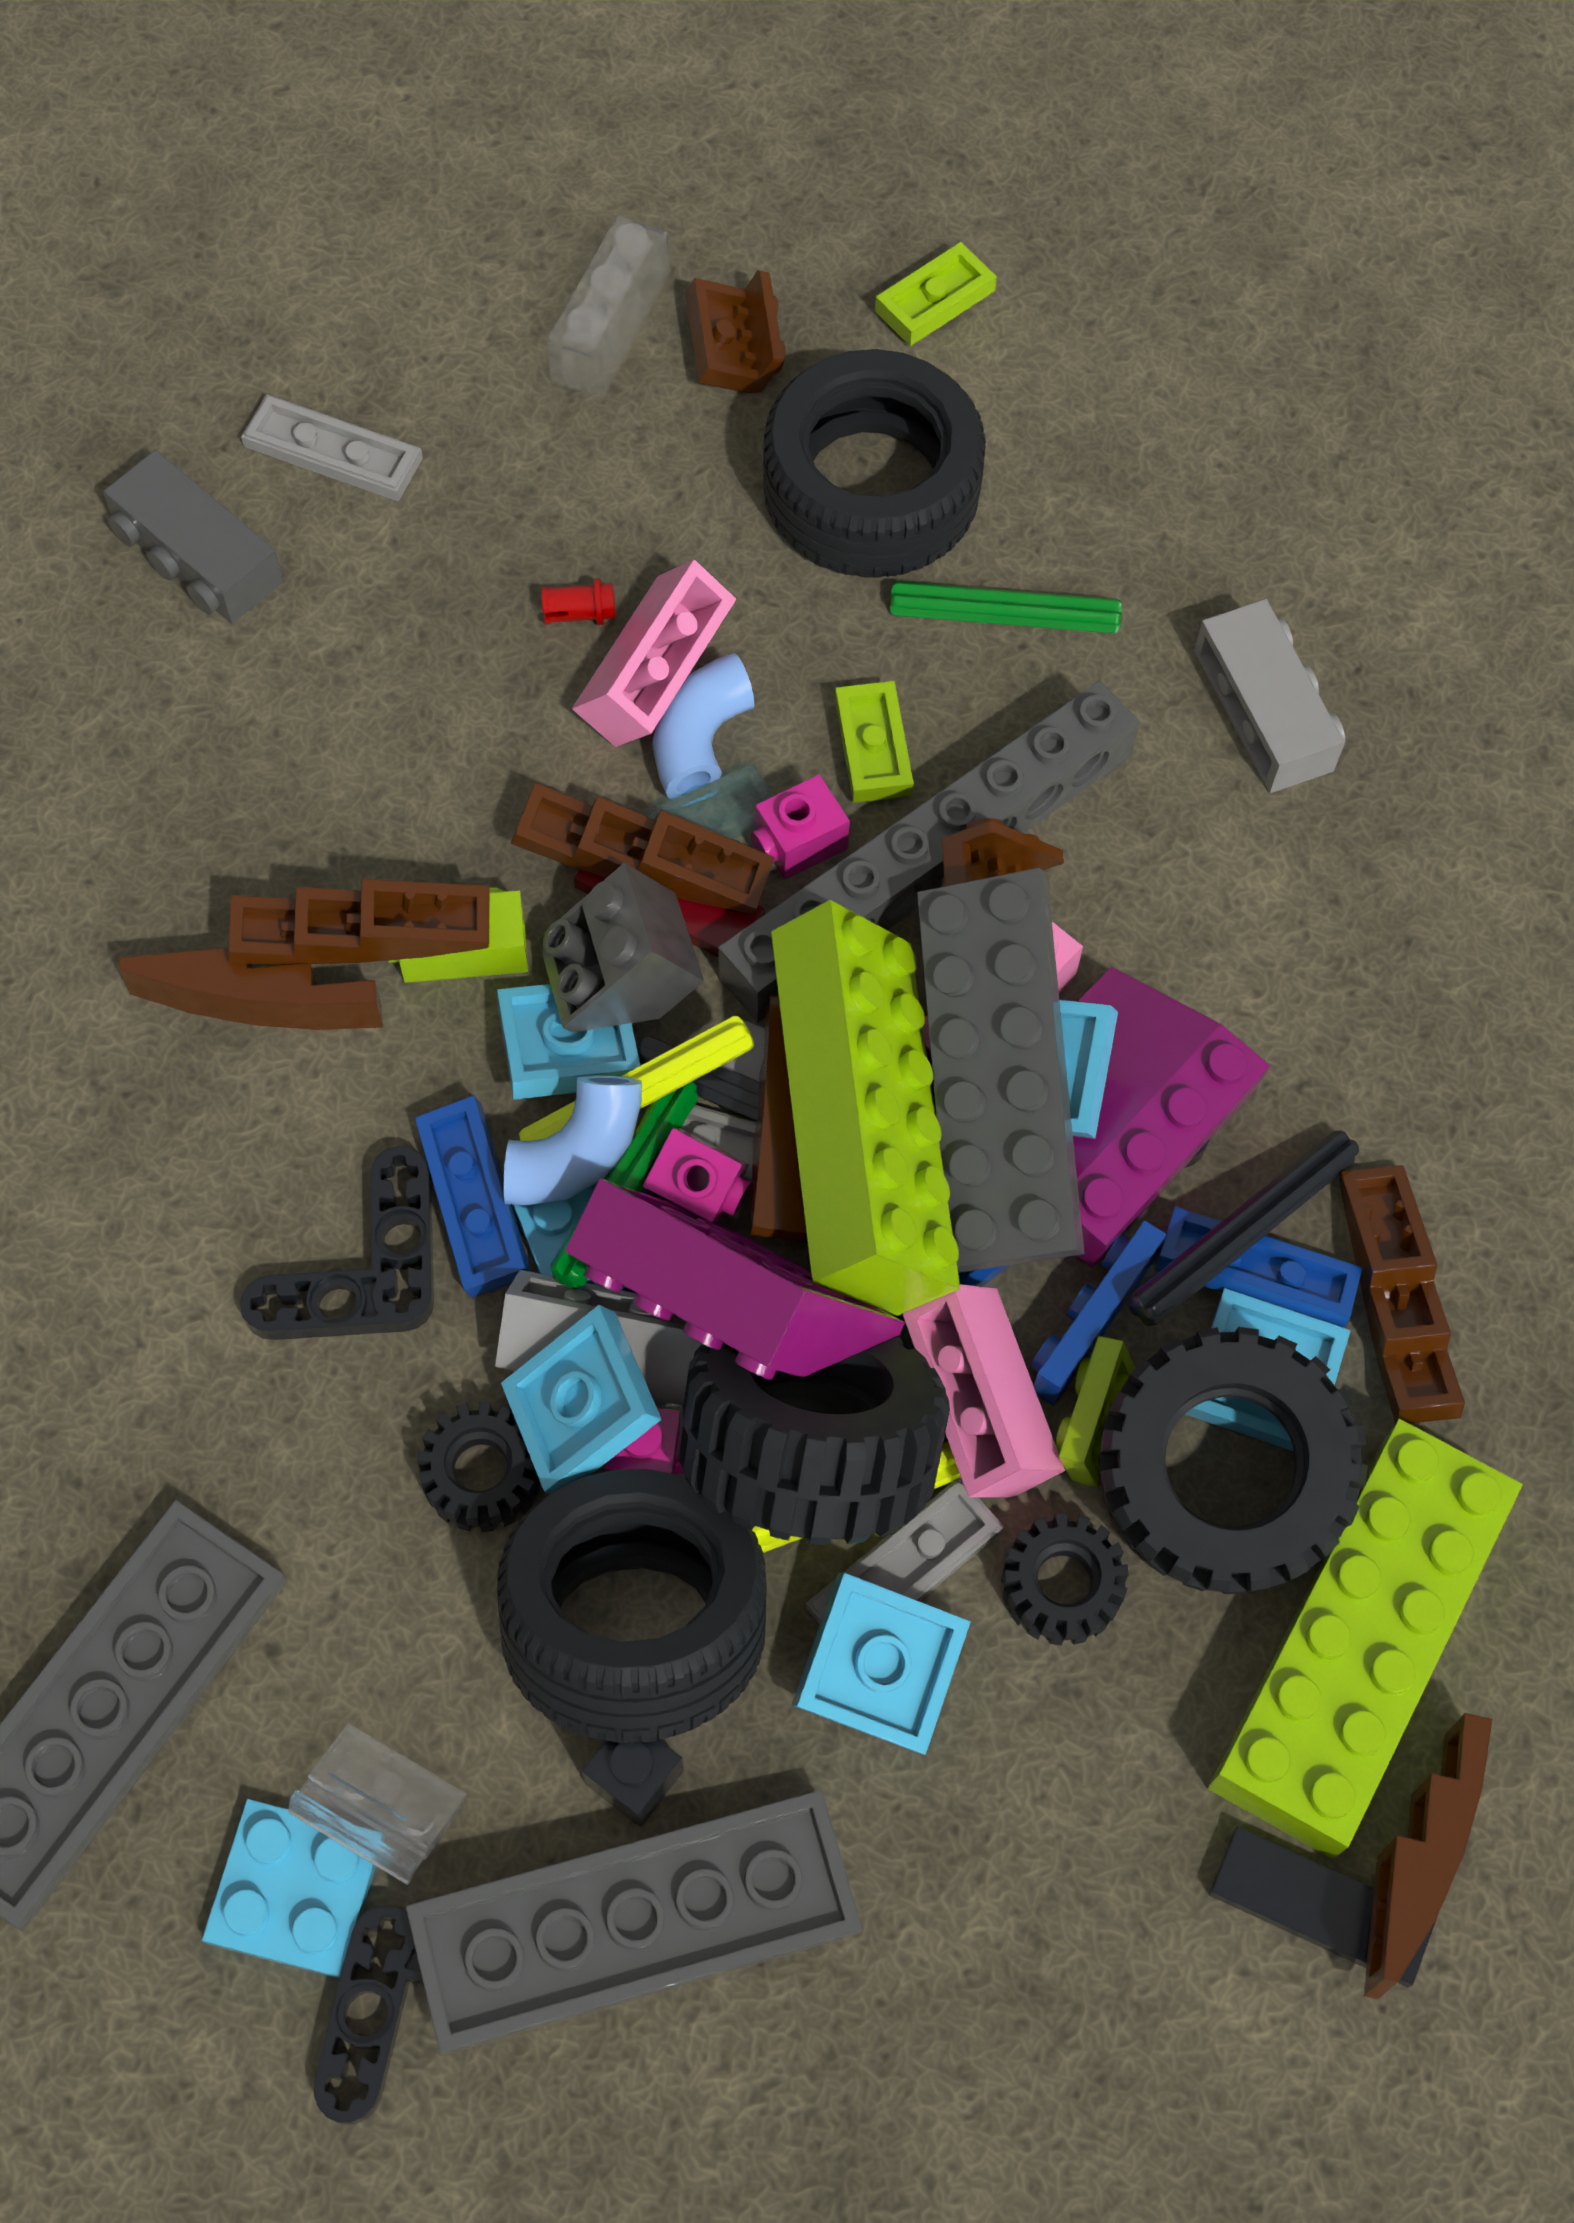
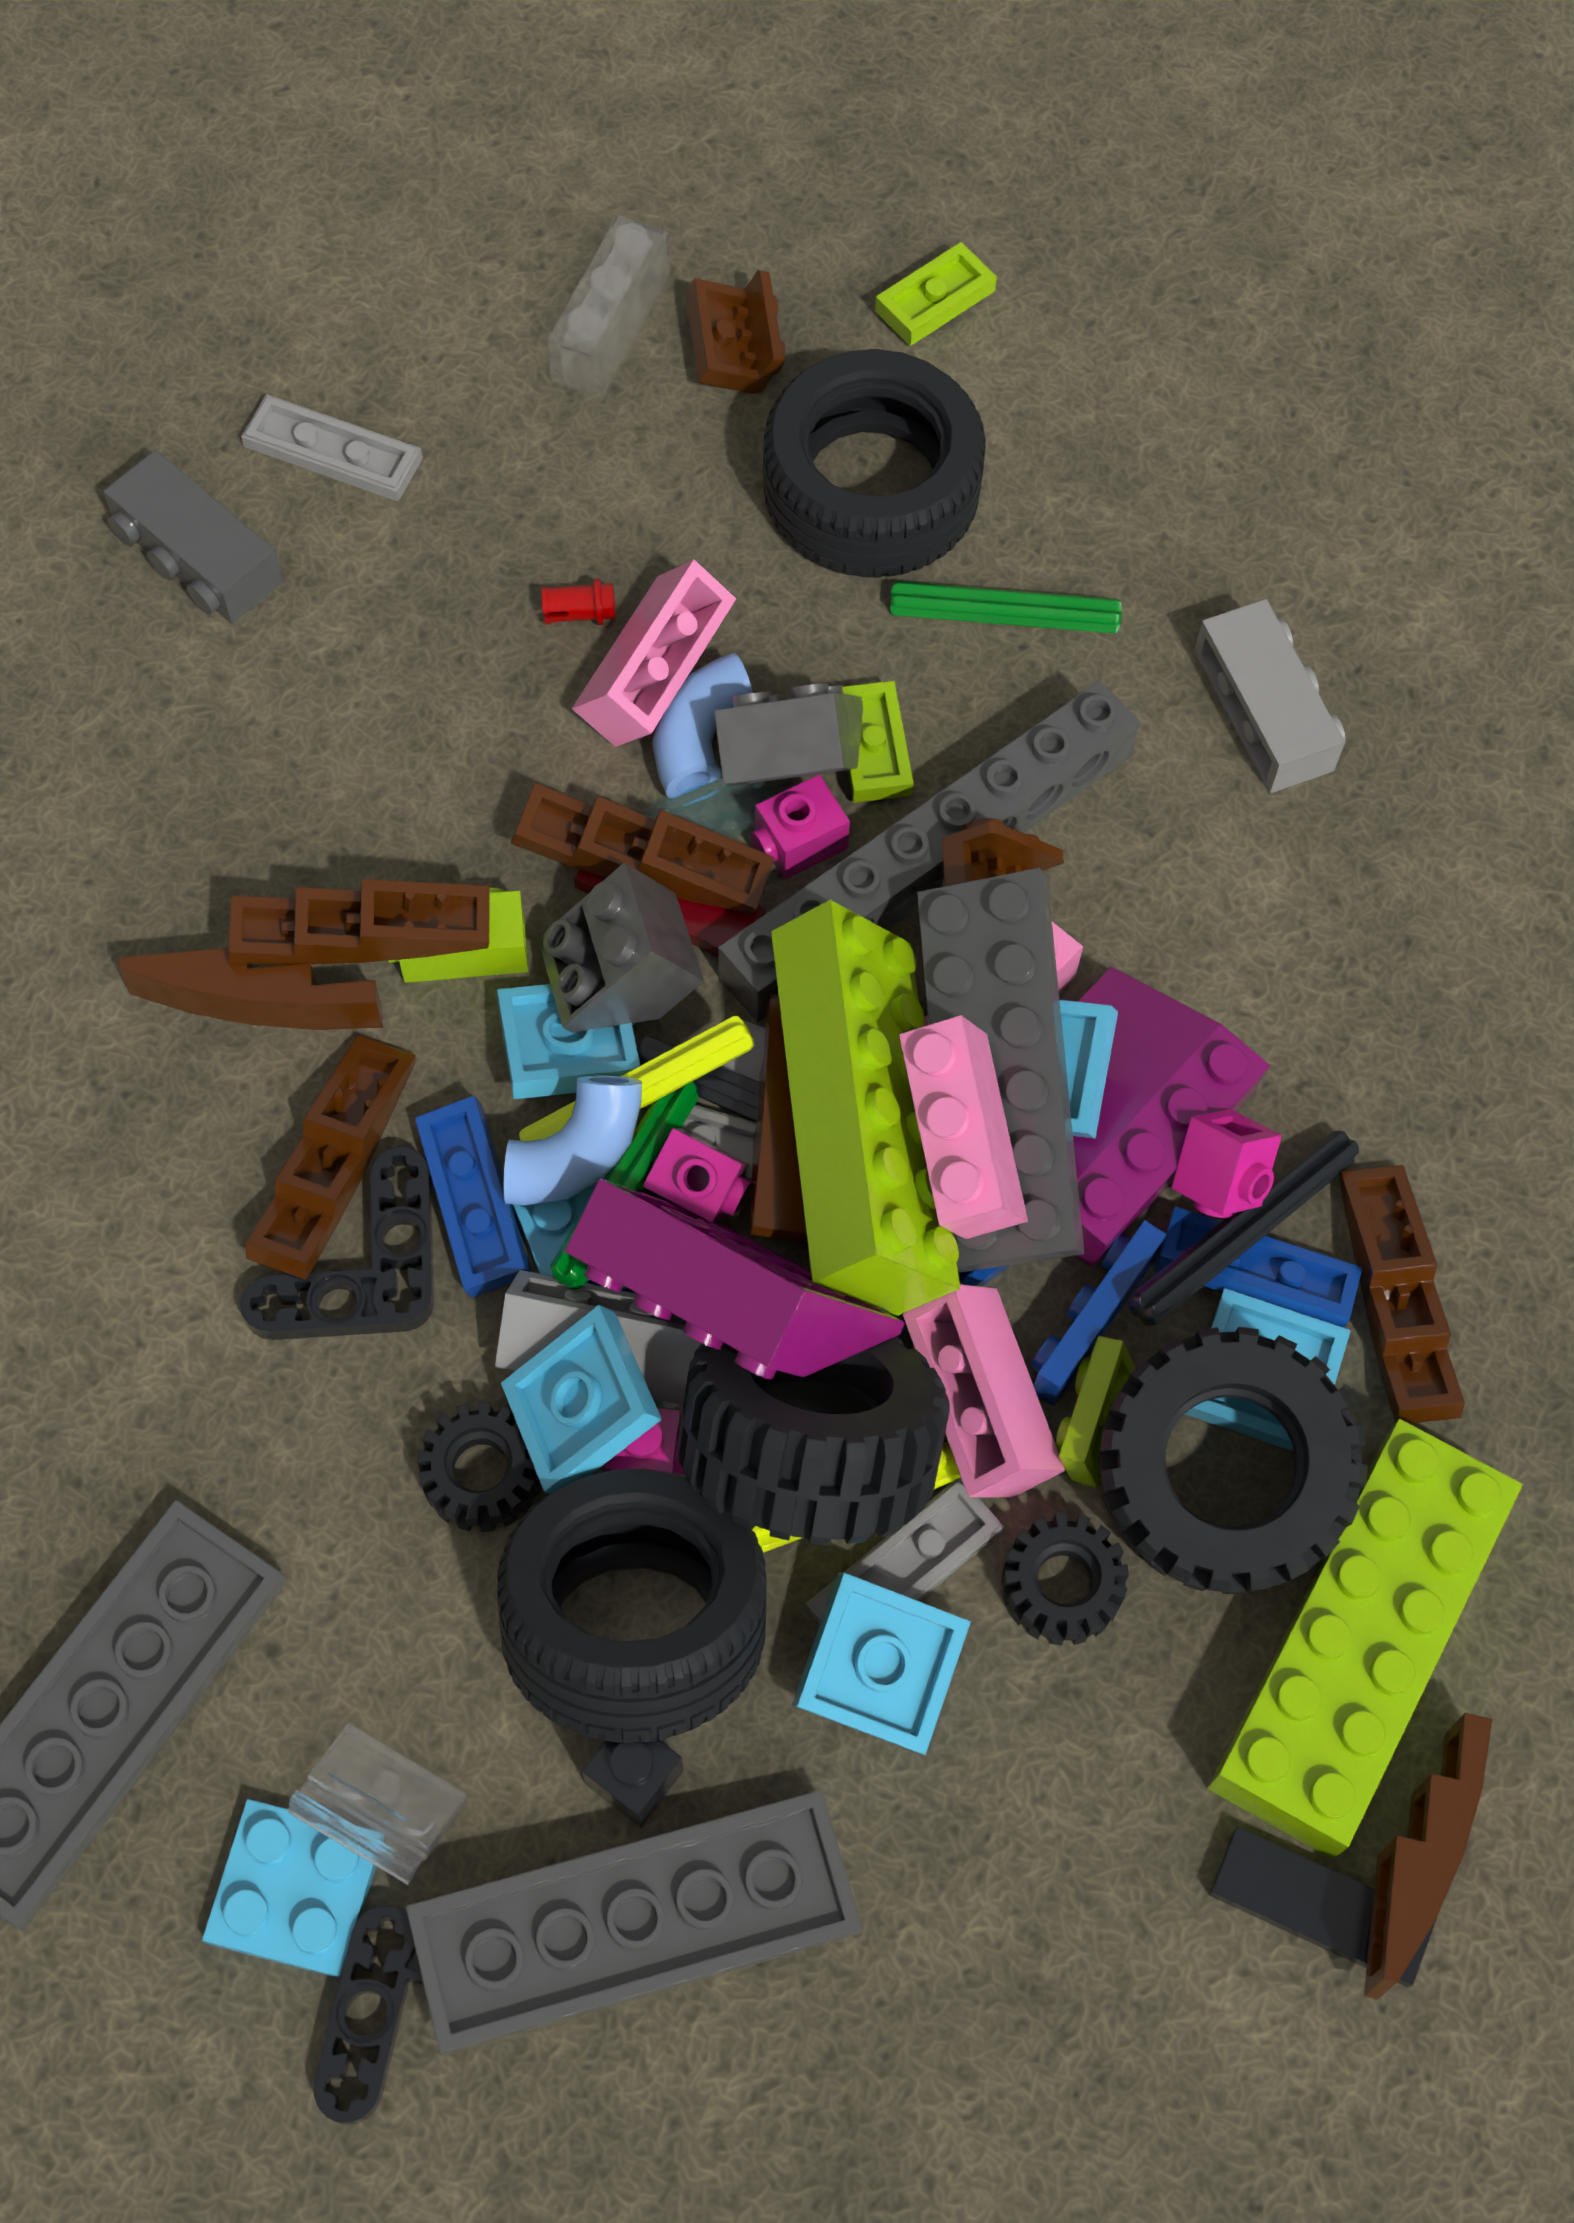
none -> reddish brown slope [246,1035,416,1280]
none -> flat silver slope [714,683,863,785]
none -> bright pink brick [899,1015,1028,1239]
none -> dark pink brick [1171,1109,1282,1218]

